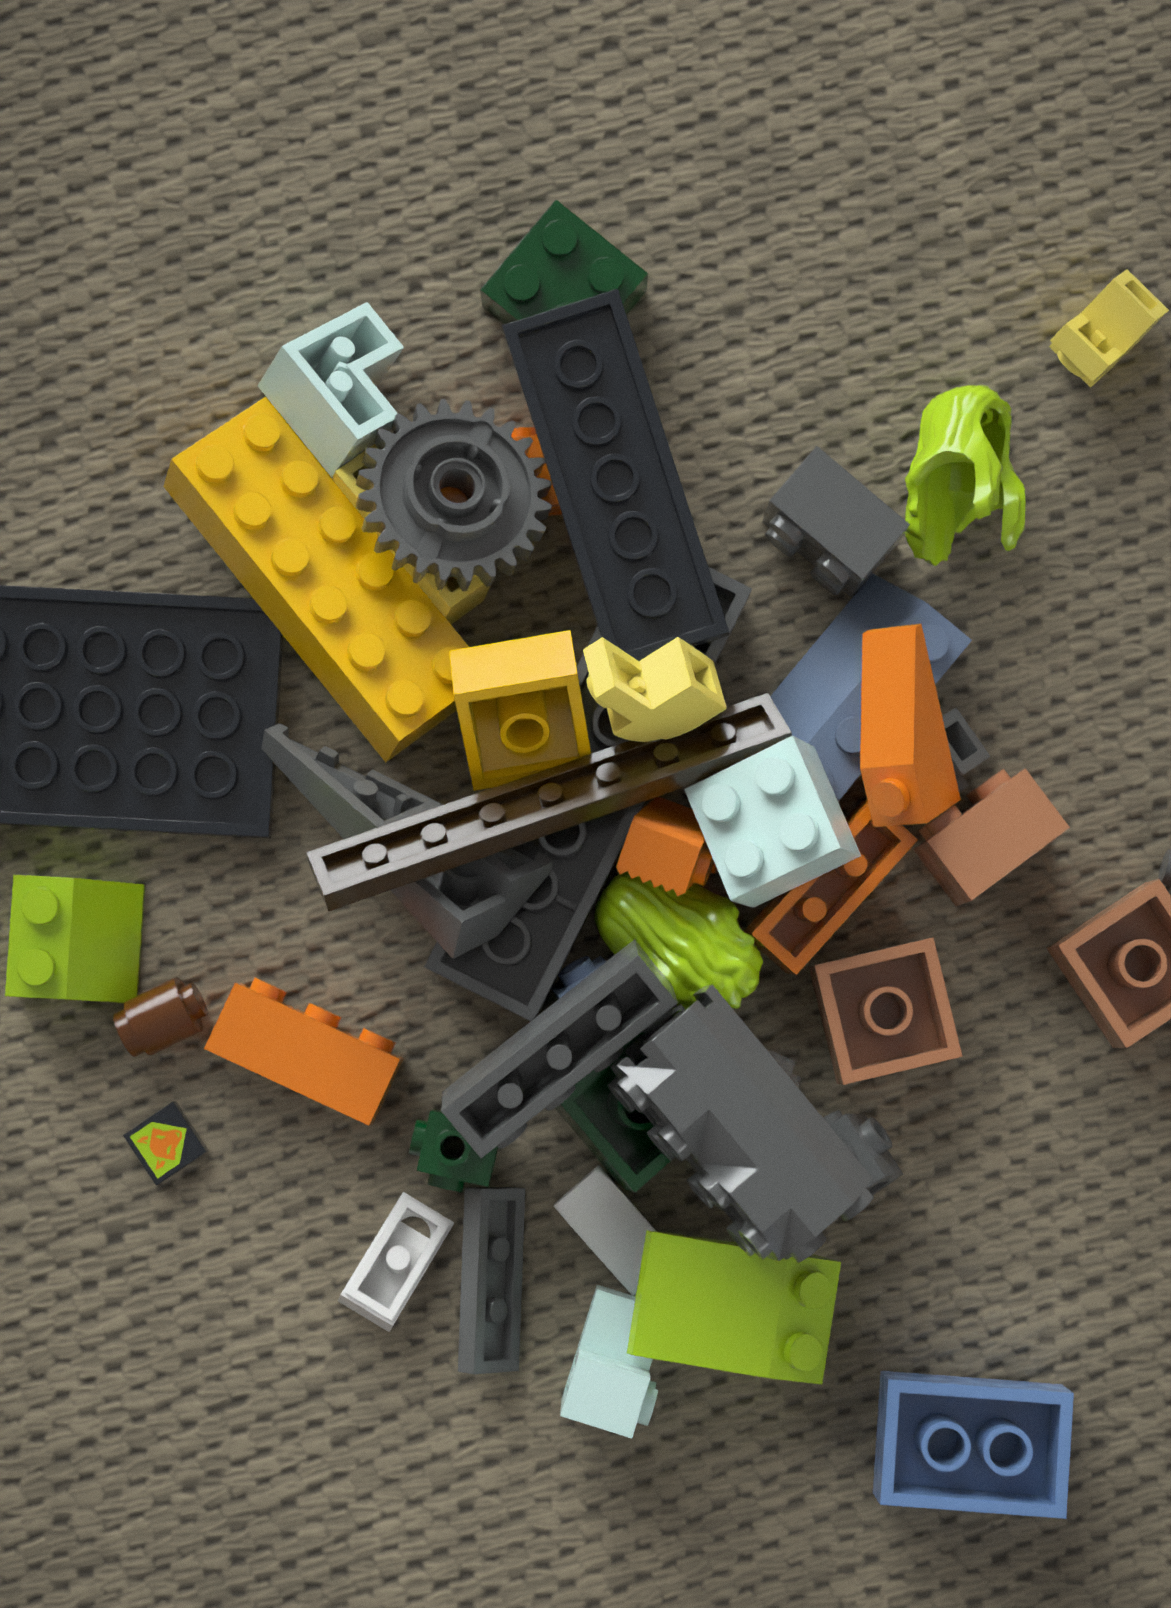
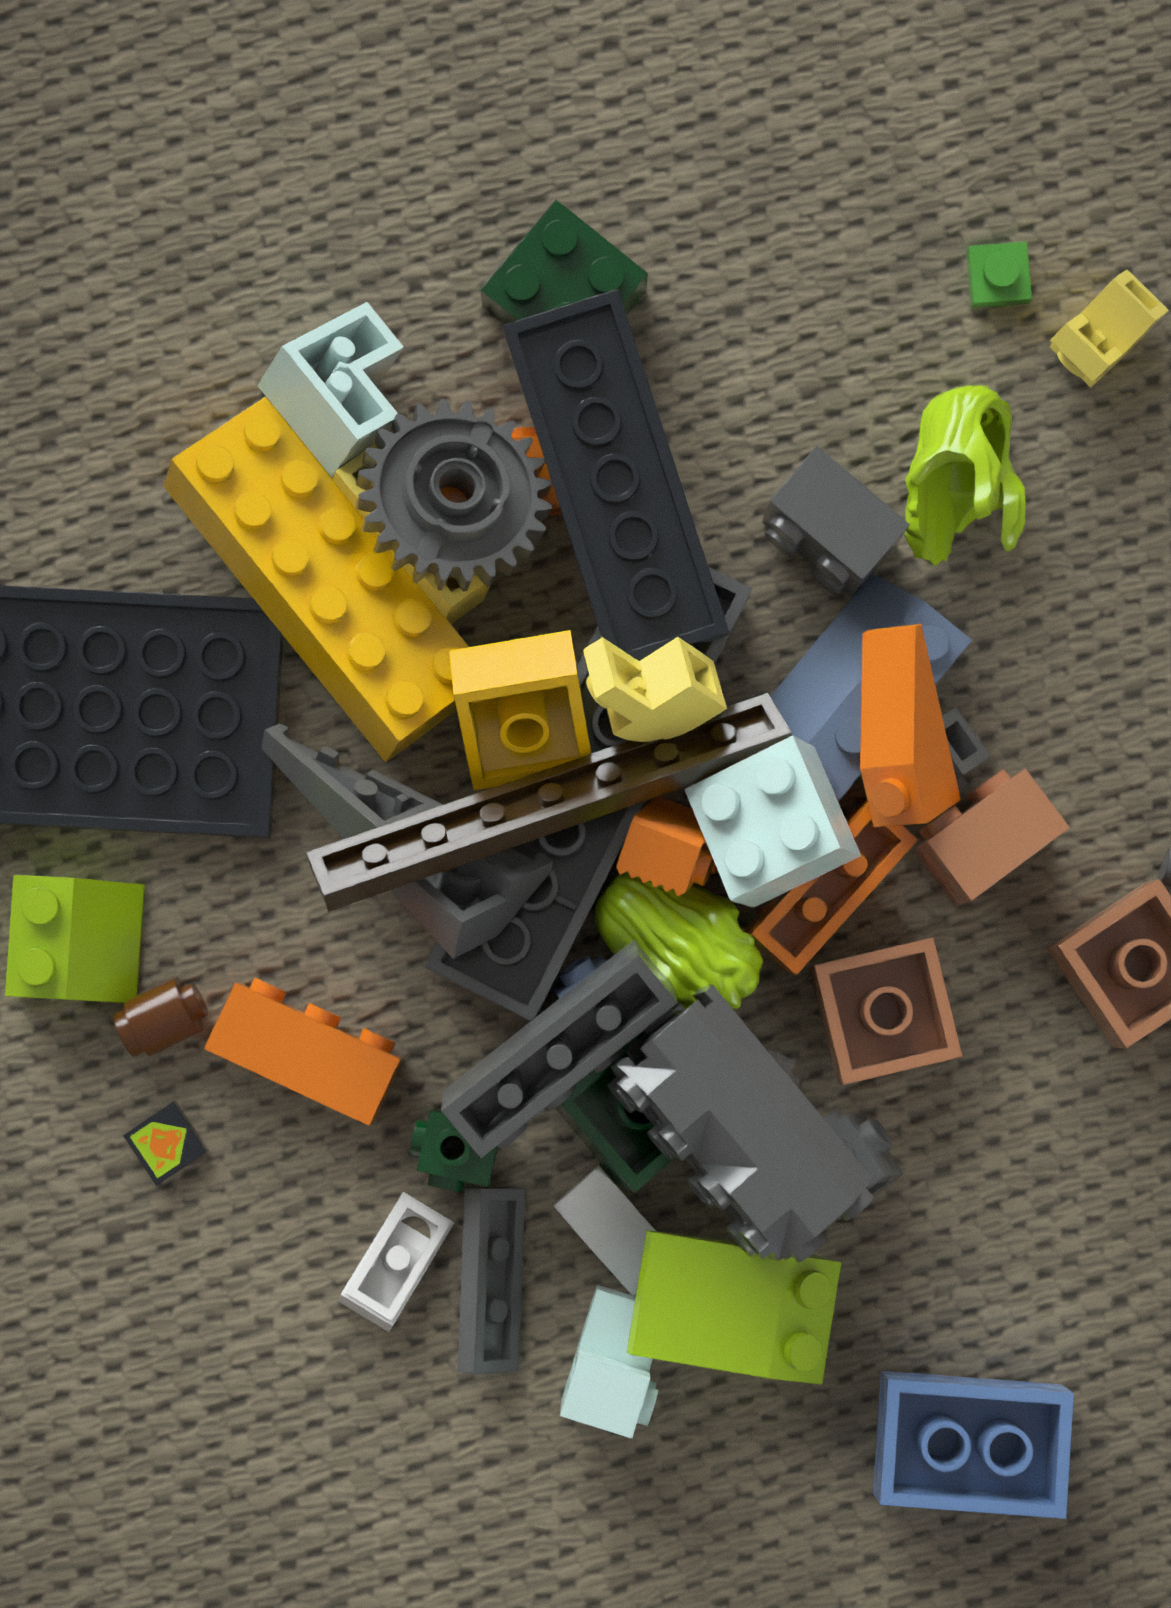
none -> bright green plate [966,242,1032,308]

